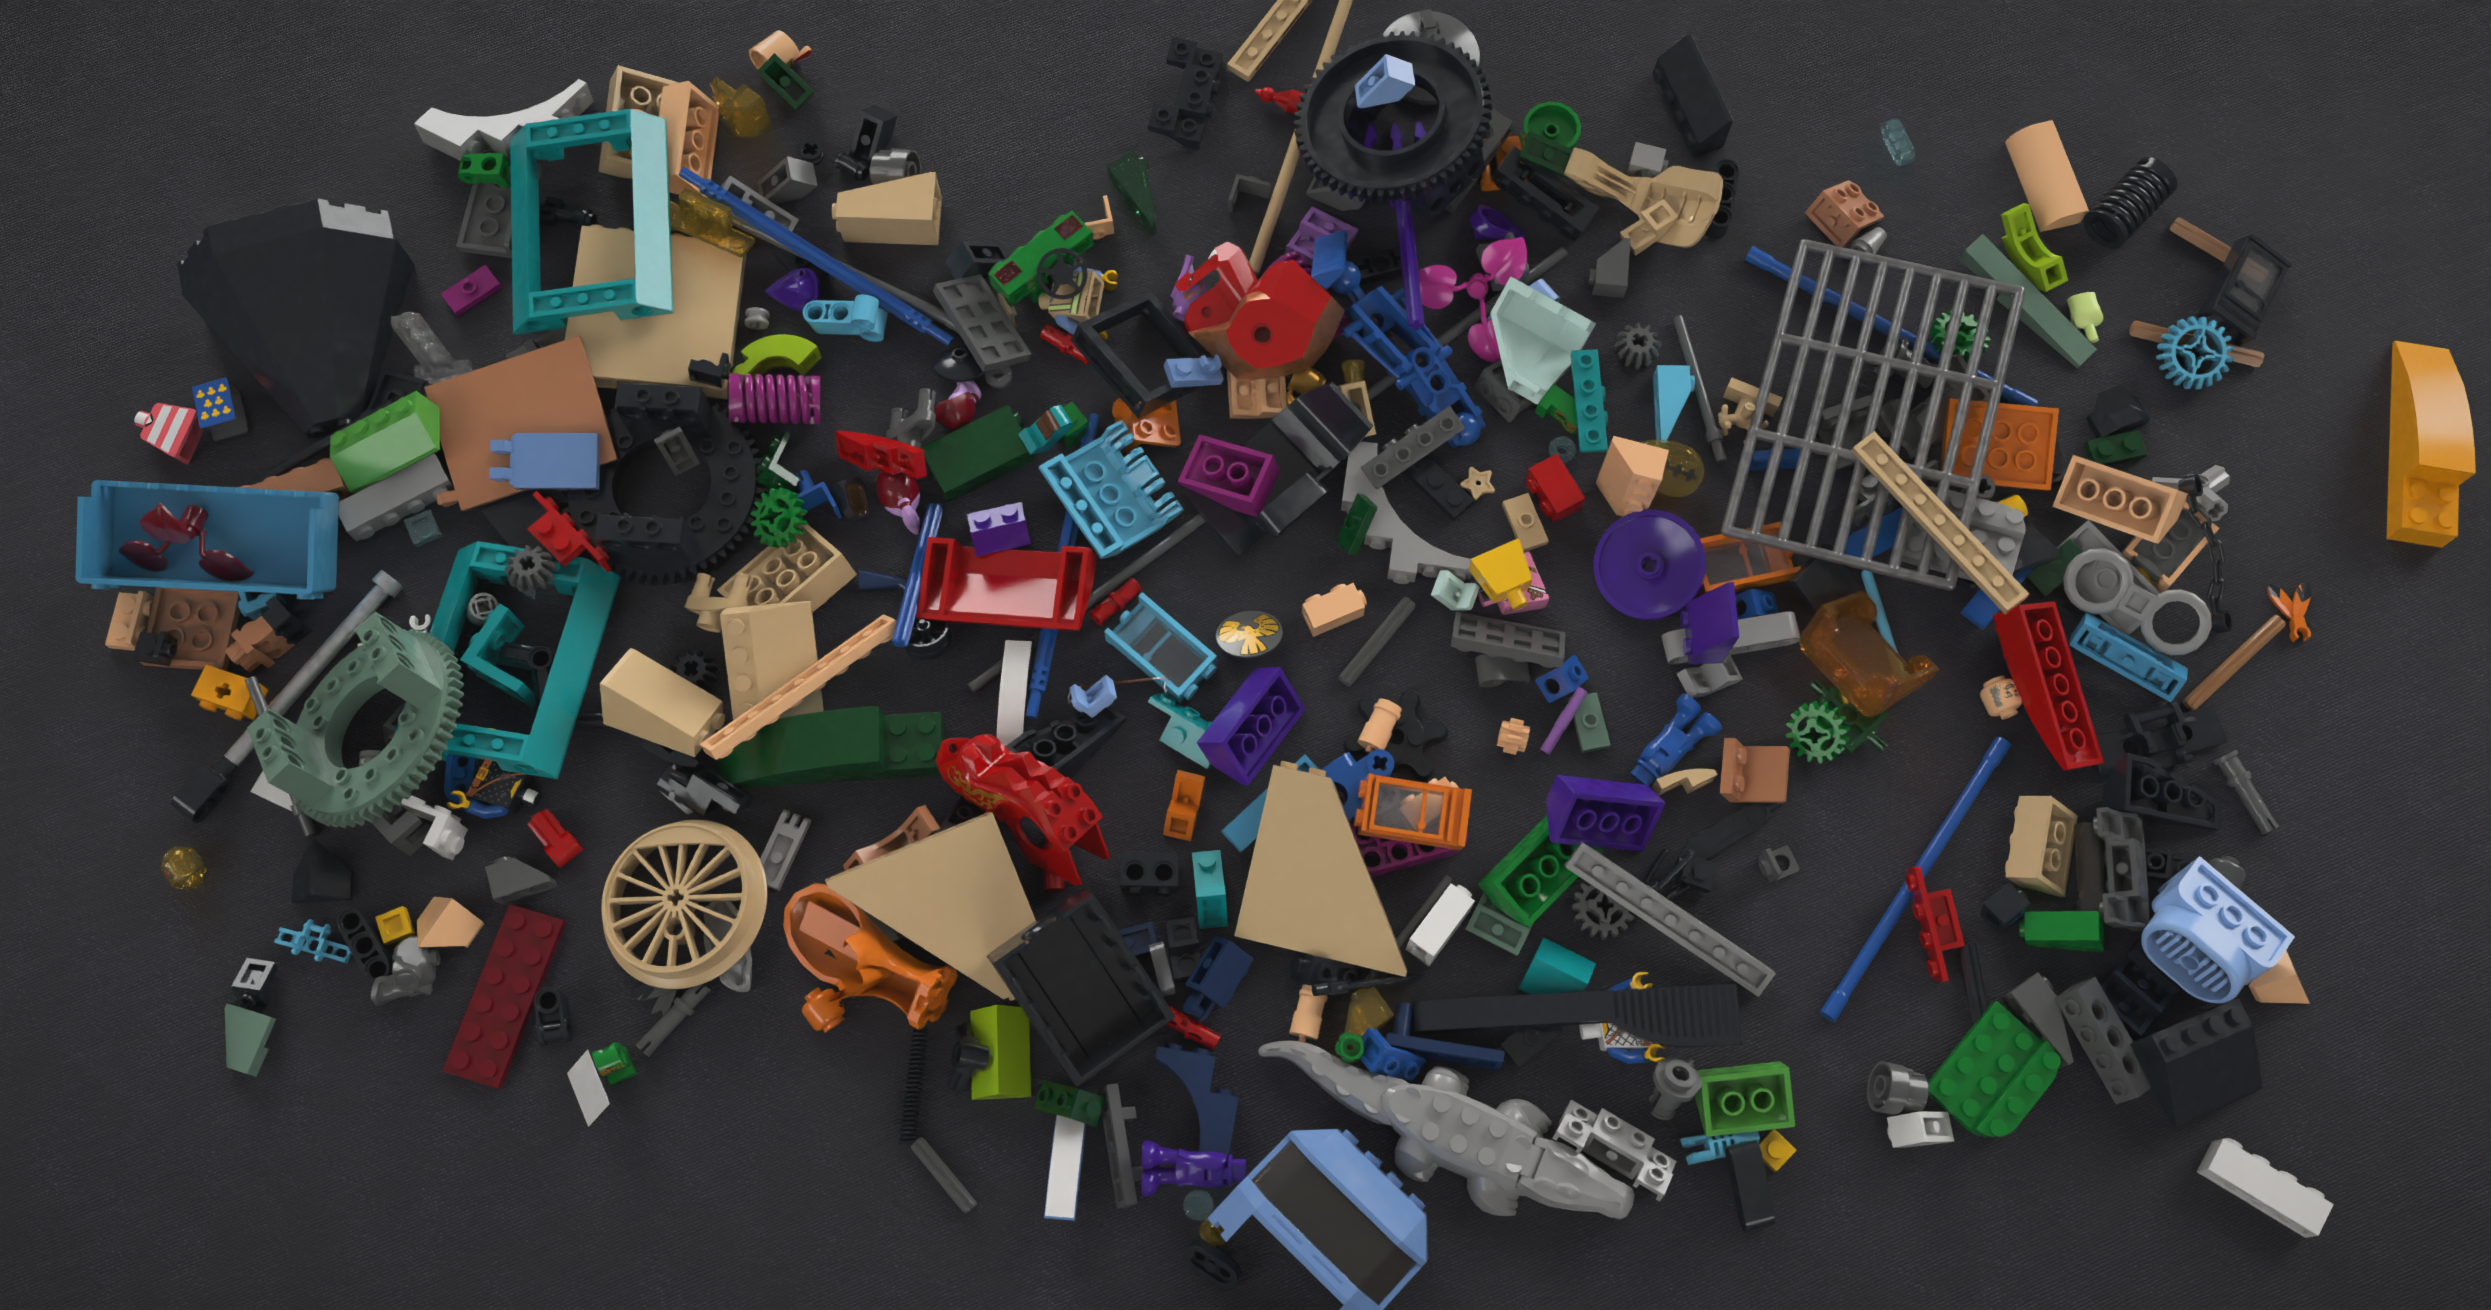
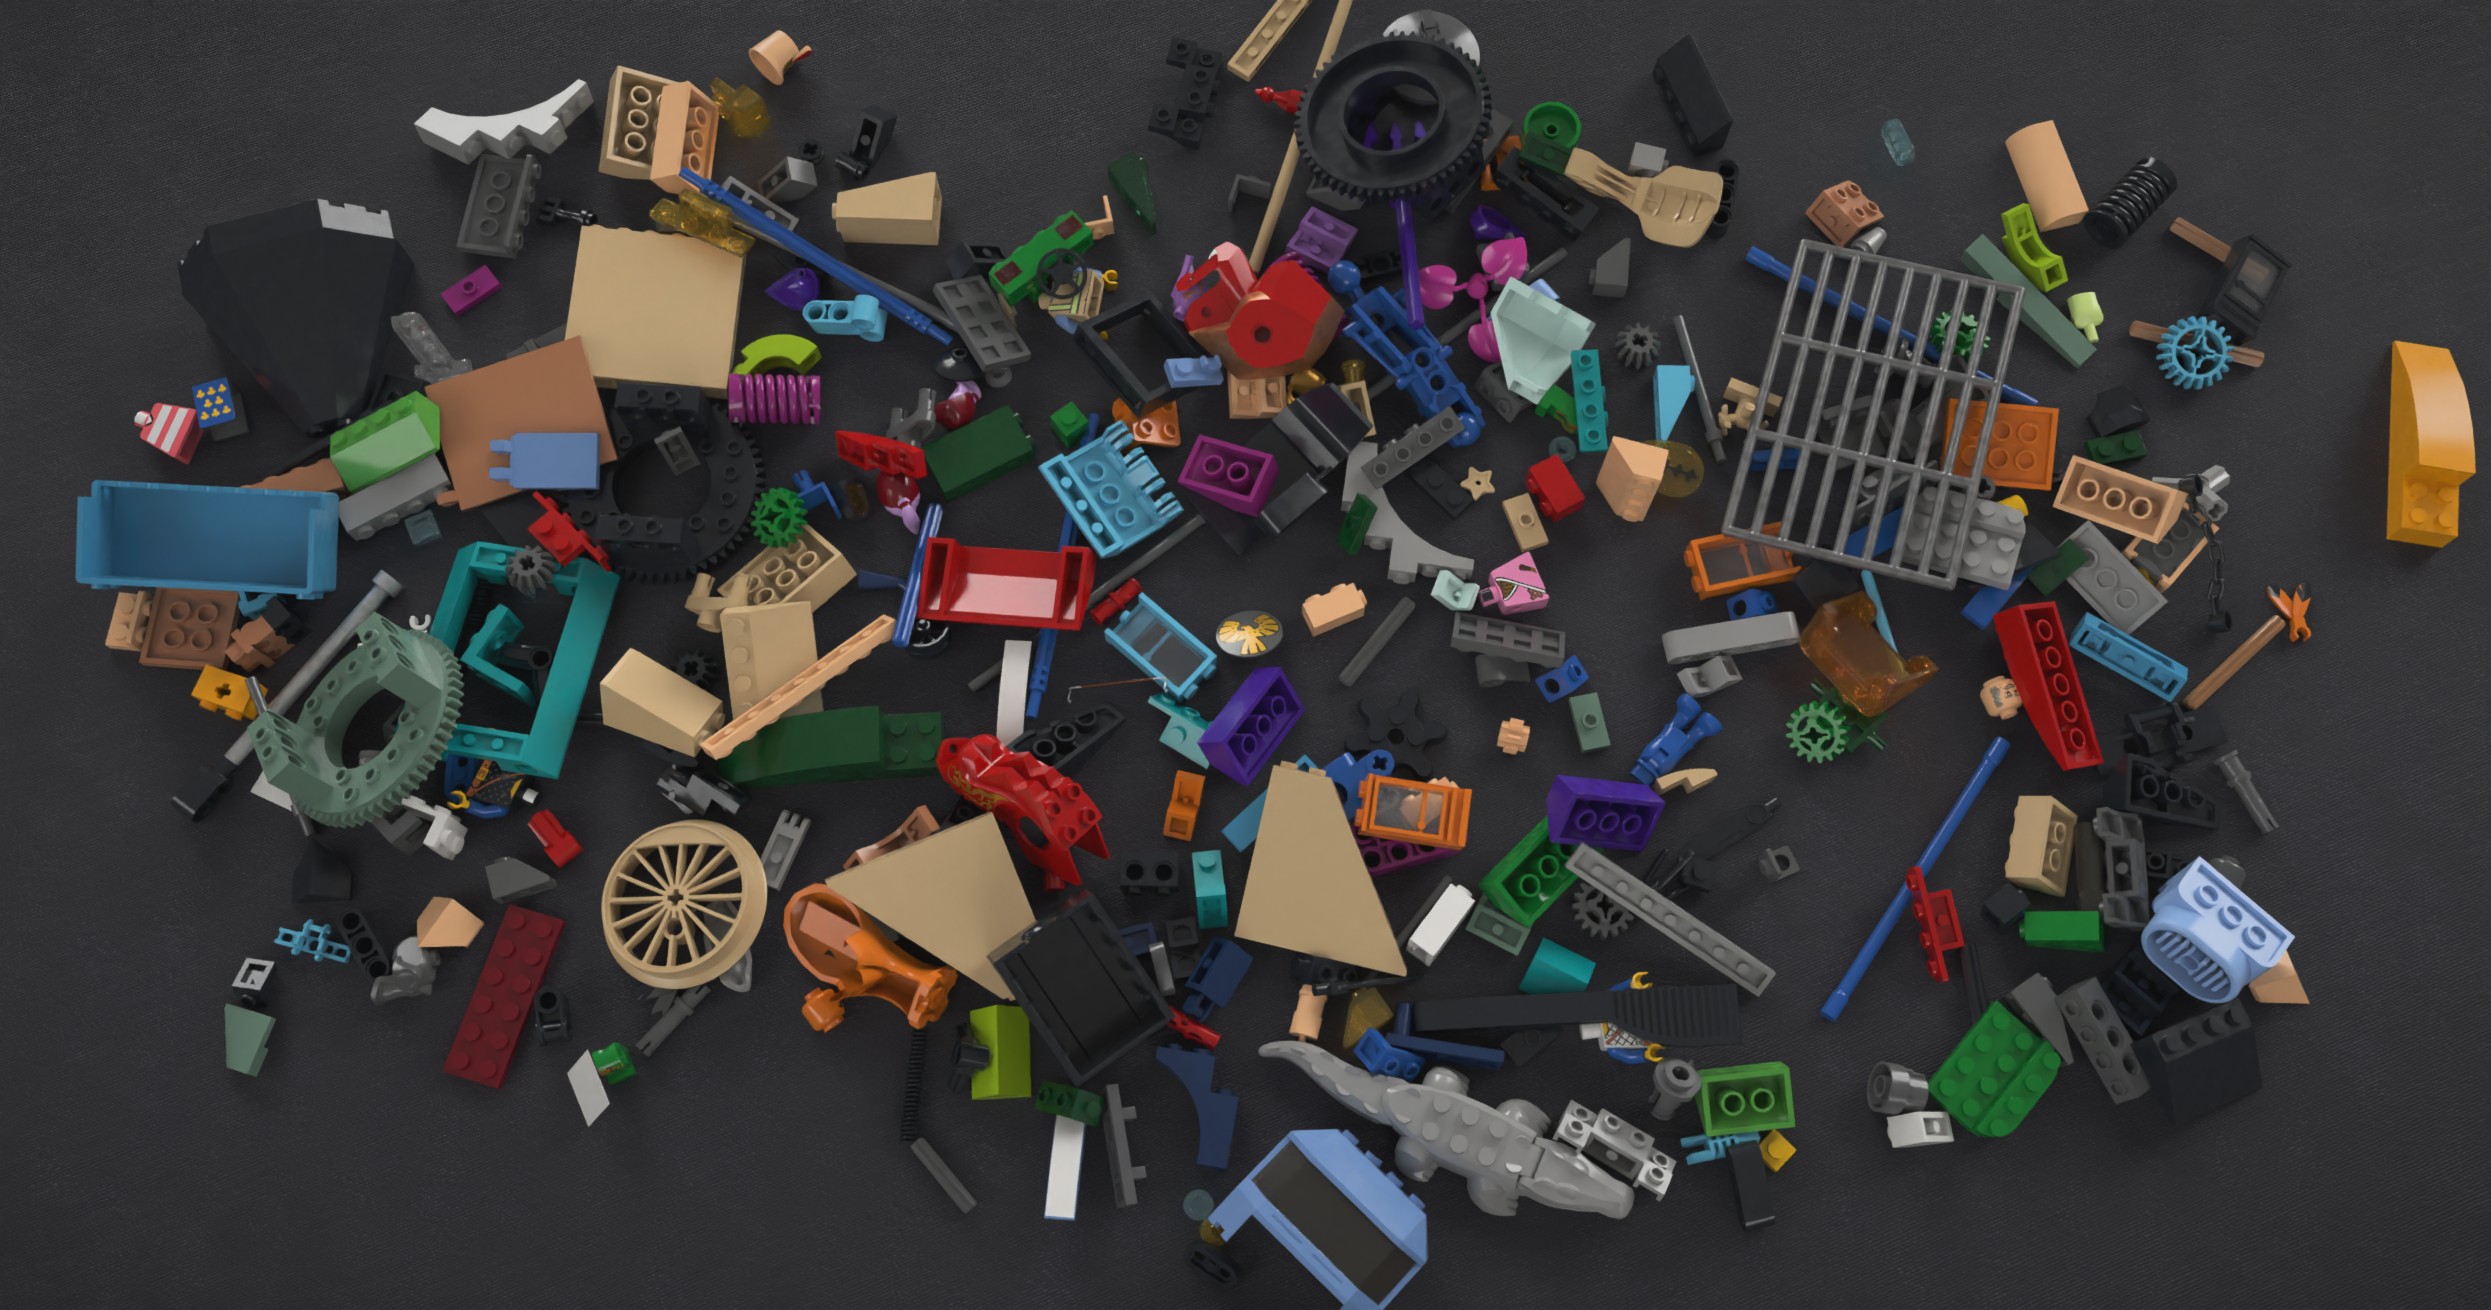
dark red plant [118,503,255,581] -> none
black bracket [132,631,178,666] -> none
clear yellow head [160,846,207,890] -> none
yellow plate [375,906,415,946] -> none
green leg [457,153,511,187] -> none
light grey wheel [466,593,498,626] -> none
teal slope [510,109,674,335] -> none
black bracket [688,353,733,388] -> none
light grey bush [744,307,770,330] -> none
dark green bracket [756,430,799,491] -> none
dark green slope [757,53,814,113] -> none
dark grey piece [870,148,921,185] -> none
dark purple slope [967,502,1031,556] -> none
teal leg [1018,405,1073,455] -> none
red pin [1040,323,1089,364] -> none
light blue bracket [1070,675,1117,718] -> none
dark purple piece [1142,1140,1246,1197] -> none
blue slope [1311,231,1348,289] -> none
green plate [1335,1032,1364,1062] -> none
light blue slope [1355,54,1415,108] -> none
light nougat piece [1358,699,1402,754] -> none
yellow torso [1468,538,1532,610] -> none
medium lavender piece [1540,687,1588,755] -> none
dark purple dish [1593,510,1706,621] -> none
tan slope [1620,199,1679,256] -> none
dark purple slope [1680,582,1739,664] -> none
nougat bracket [1720,738,1790,803] -> none
tan plate [1852,431,2029,614] -> none
light grey bar [2063,548,2212,656] -> none
white brick [2197,1138,2334,1238] -> none

